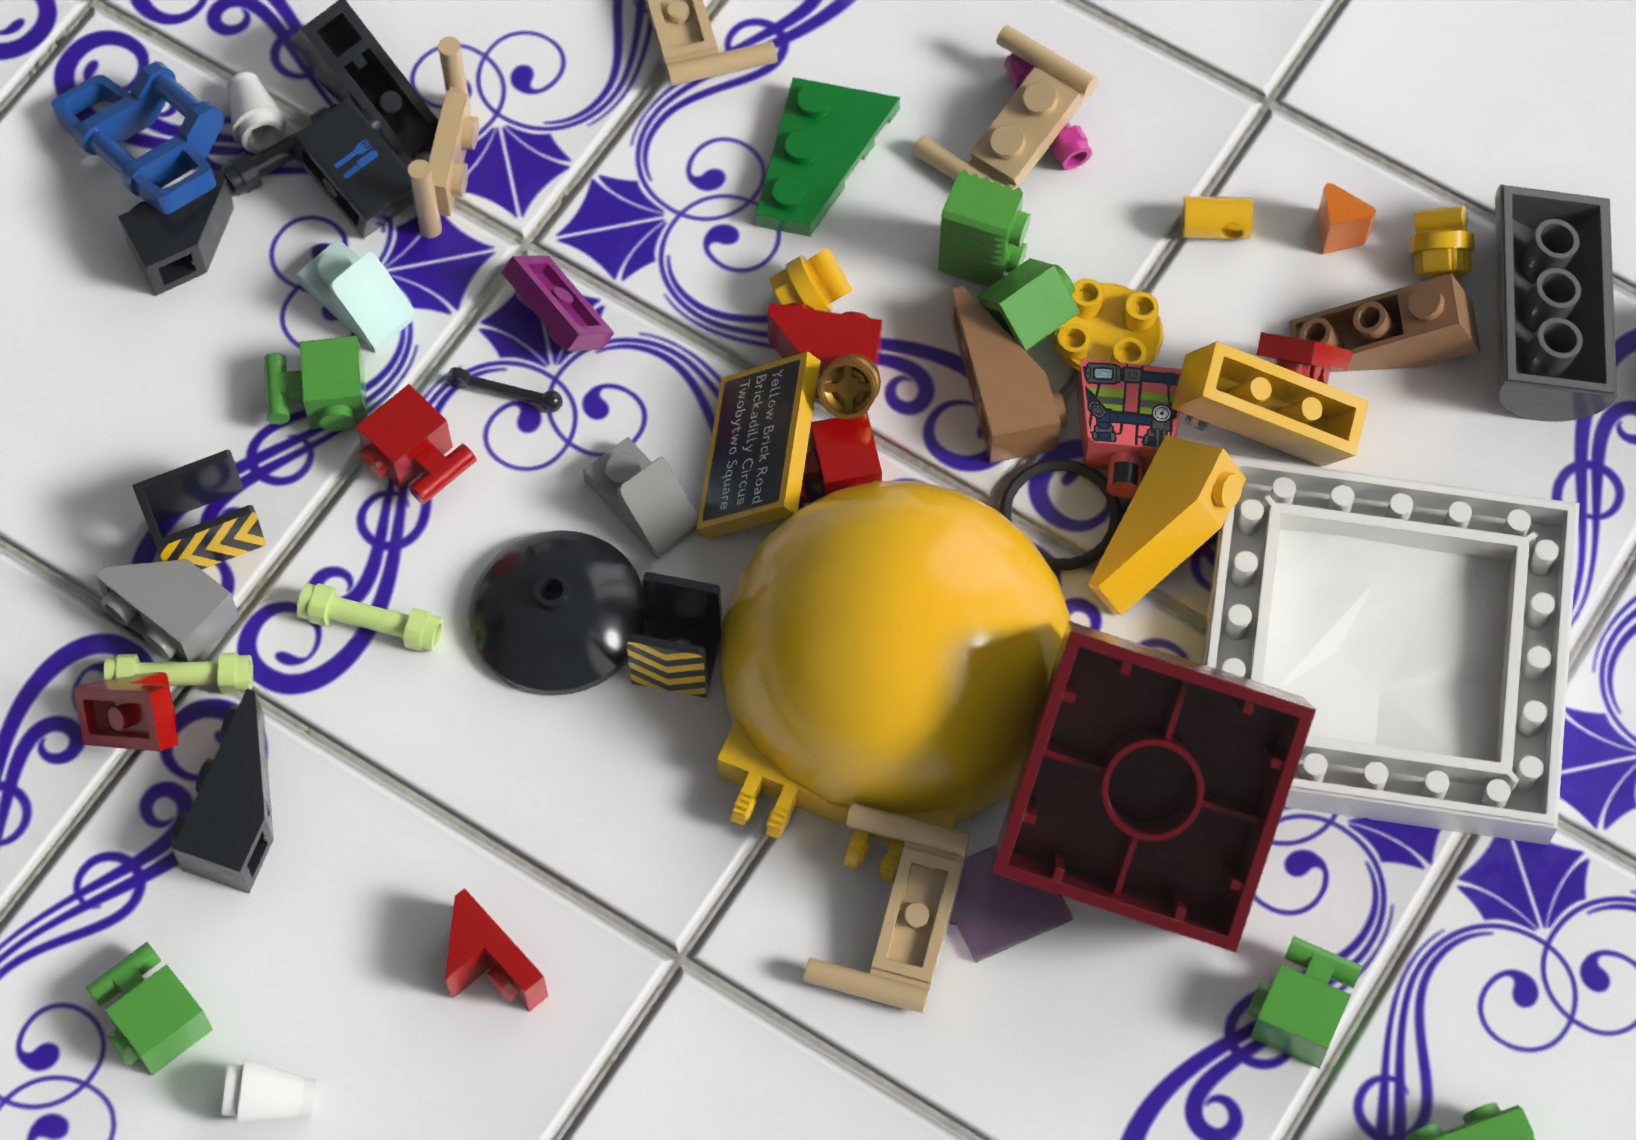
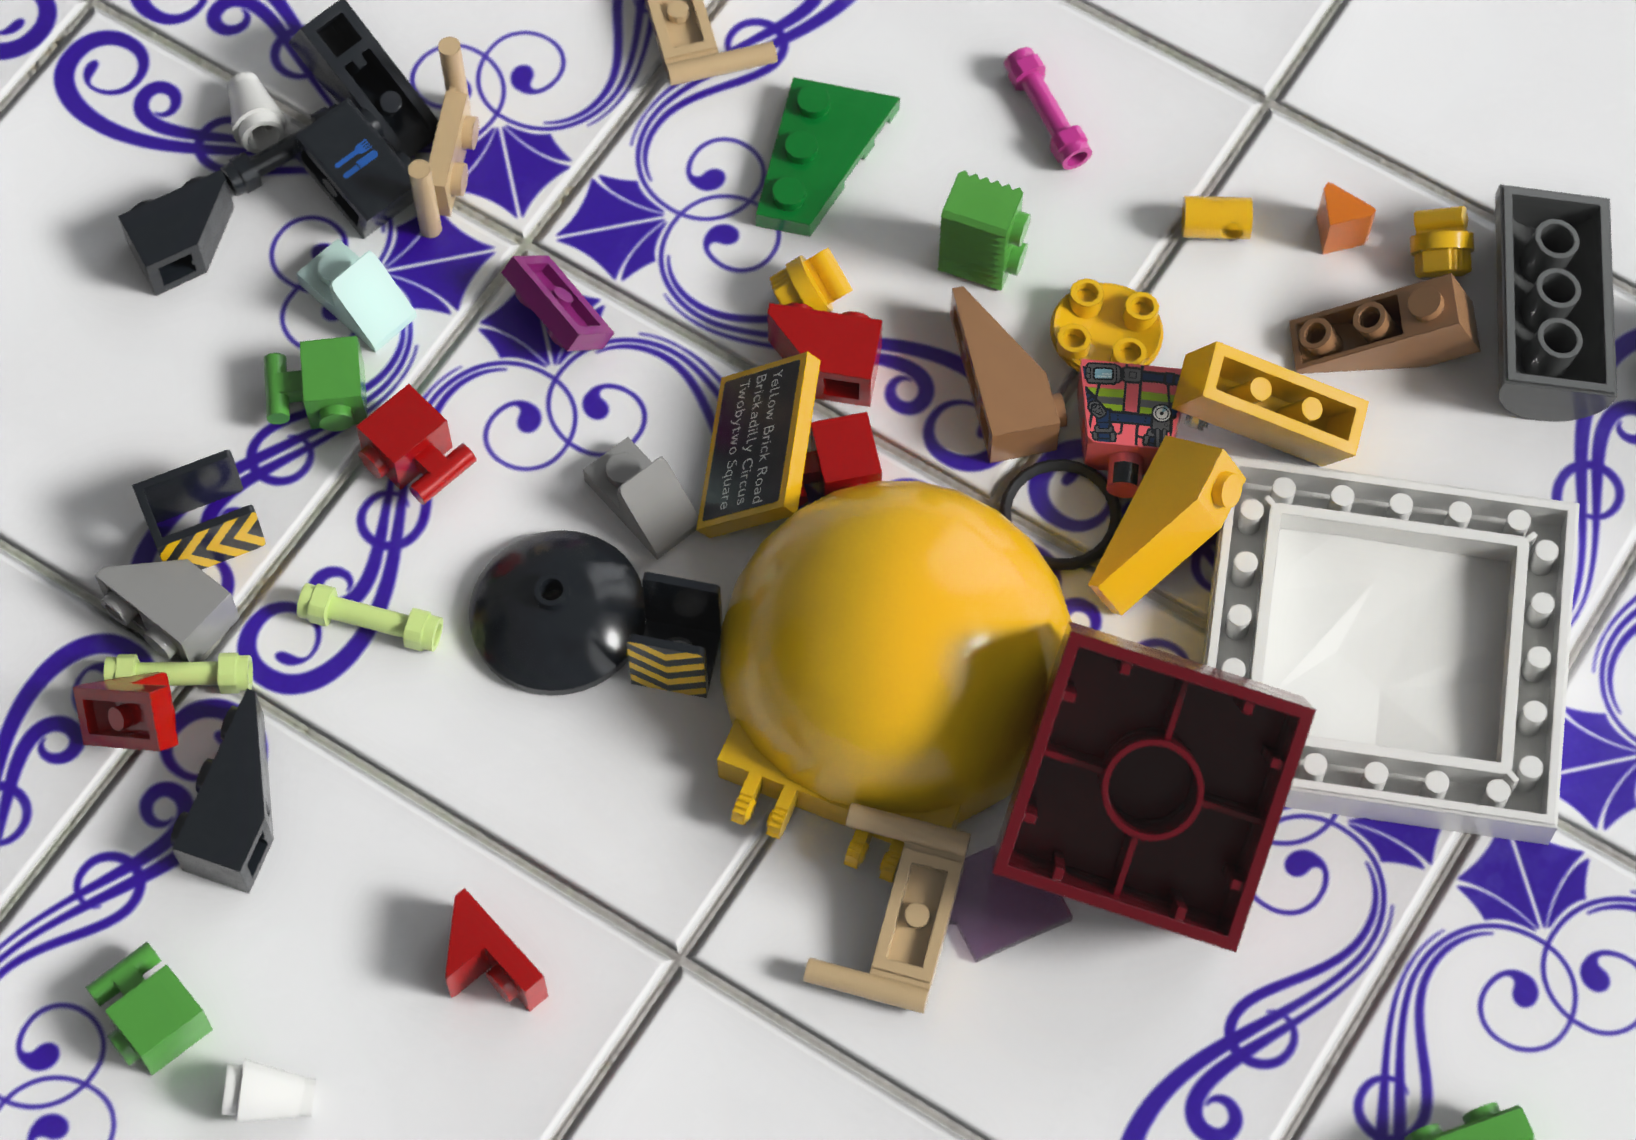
blue bar [51,61,224,214] -> none
black hinge [446,367,563,413] -> none
pearl gold wheel [817,353,881,419] -> none
tan plate [912,25,1098,190] -> none
bright green brick [976,258,1080,351] -> none
bright green brick [1247,936,1363,1068] -> none
red plate [1256,332,1352,385] -> none

